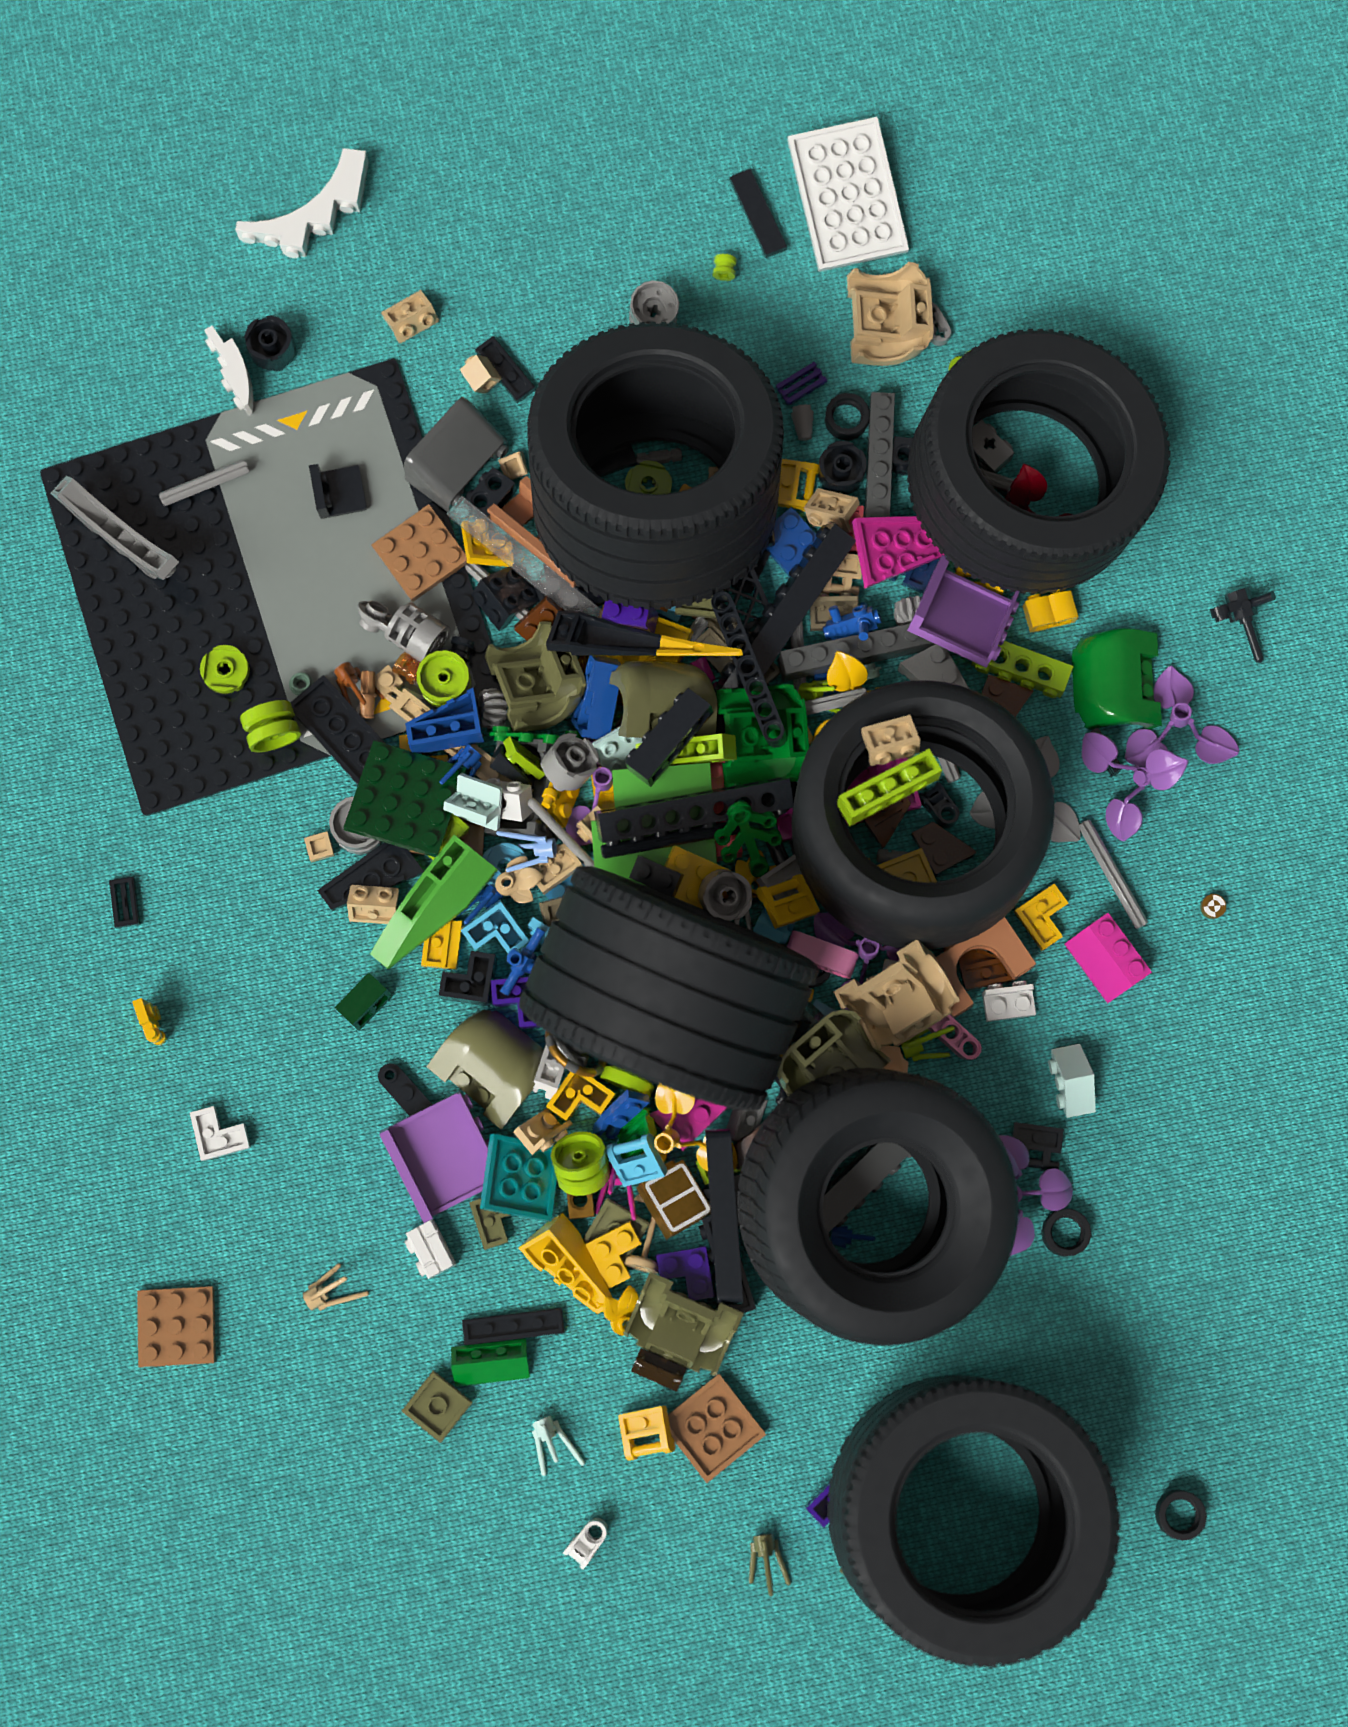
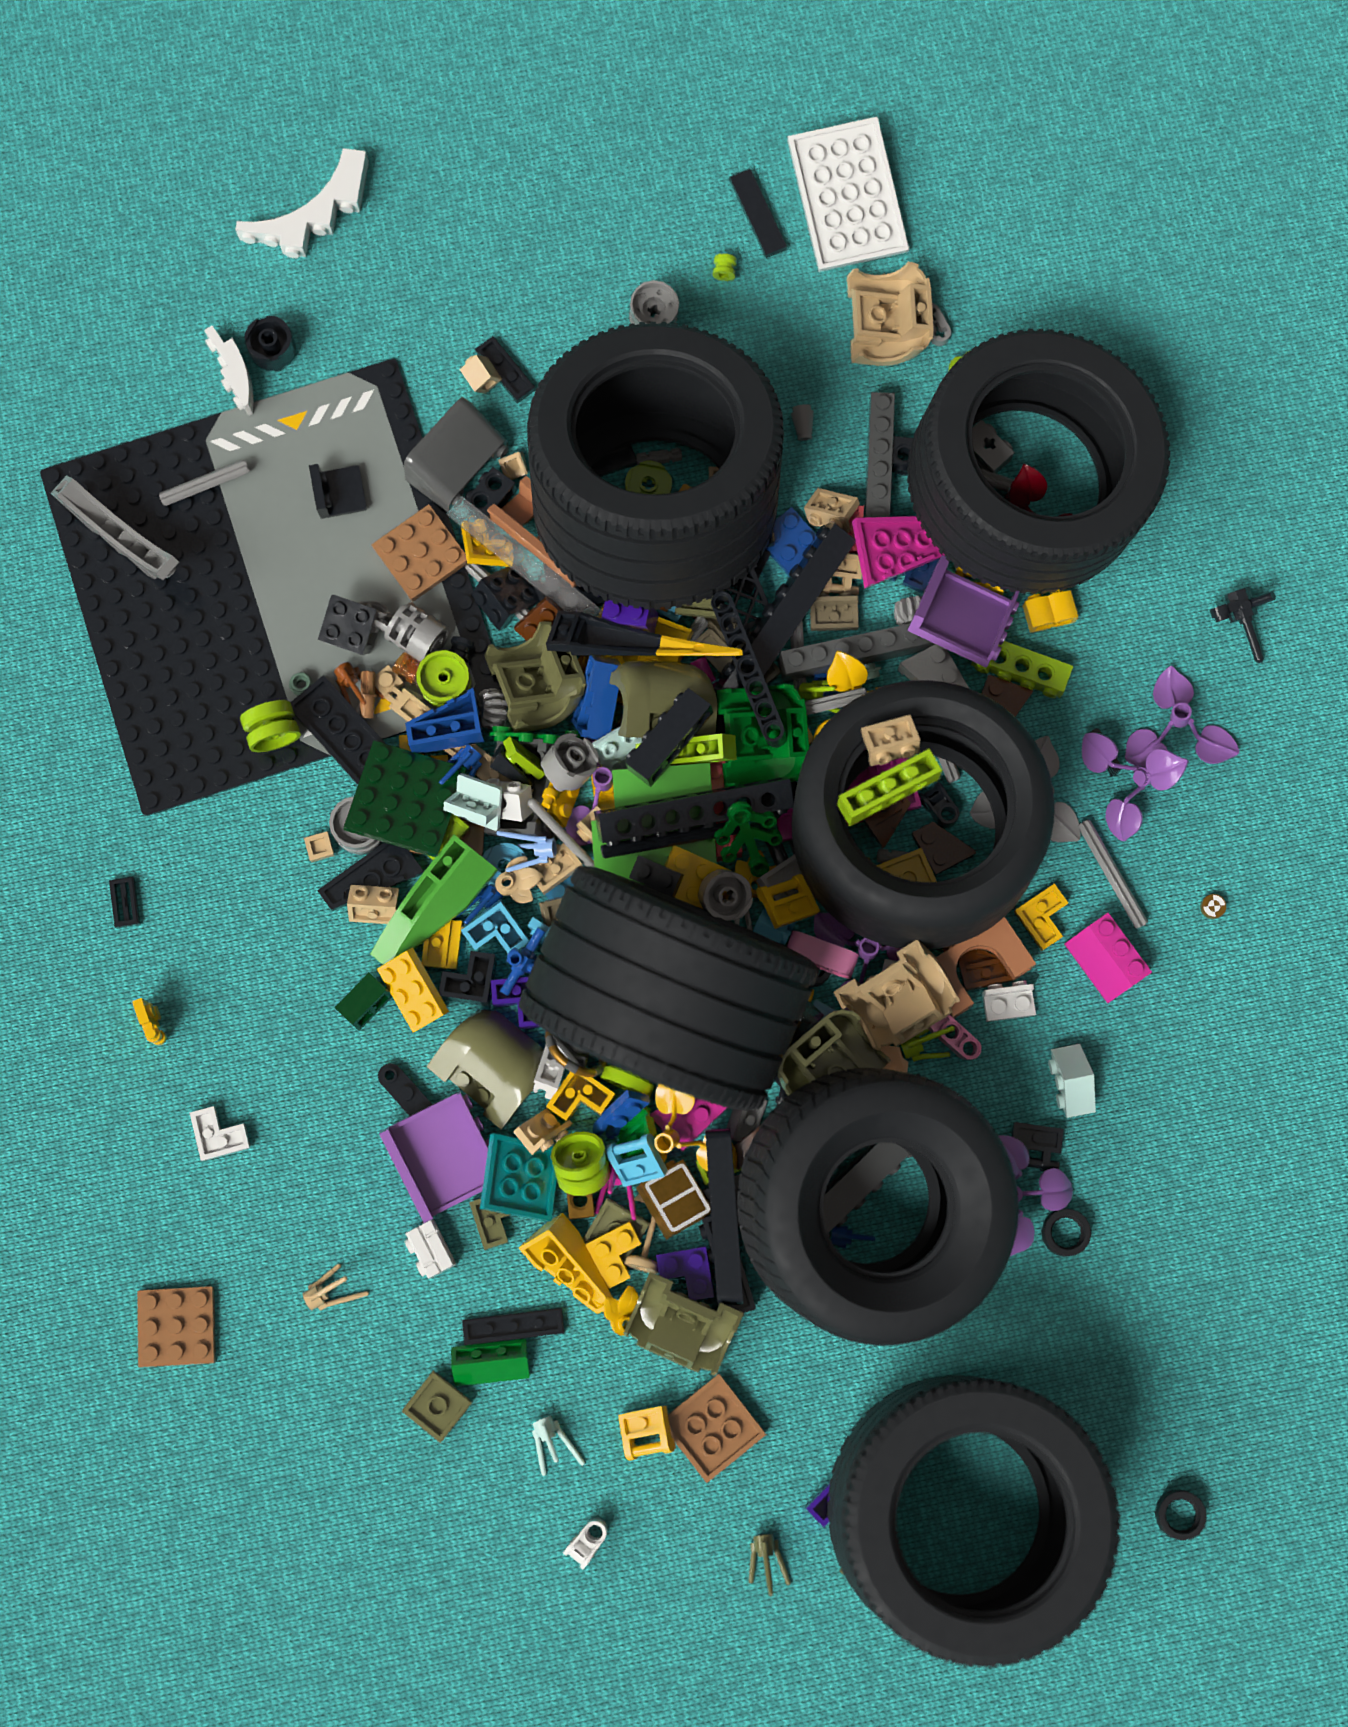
lime plate [200,645,250,694] -> none
tan bracket [381,290,439,343] -> none
dark brown hinge [631,1348,687,1392] -> none
dark purple tile [776,361,827,406] -> none
yellow plate [778,459,819,512] -> none
black brick [818,441,867,495] -> none
blue piece [823,602,882,641] -> none
black tyre [824,393,870,441] -> none
green piece [1072,628,1162,730] -> none
none -> black bracket [318,595,377,655]
none -> yellow plate [377,947,449,1033]

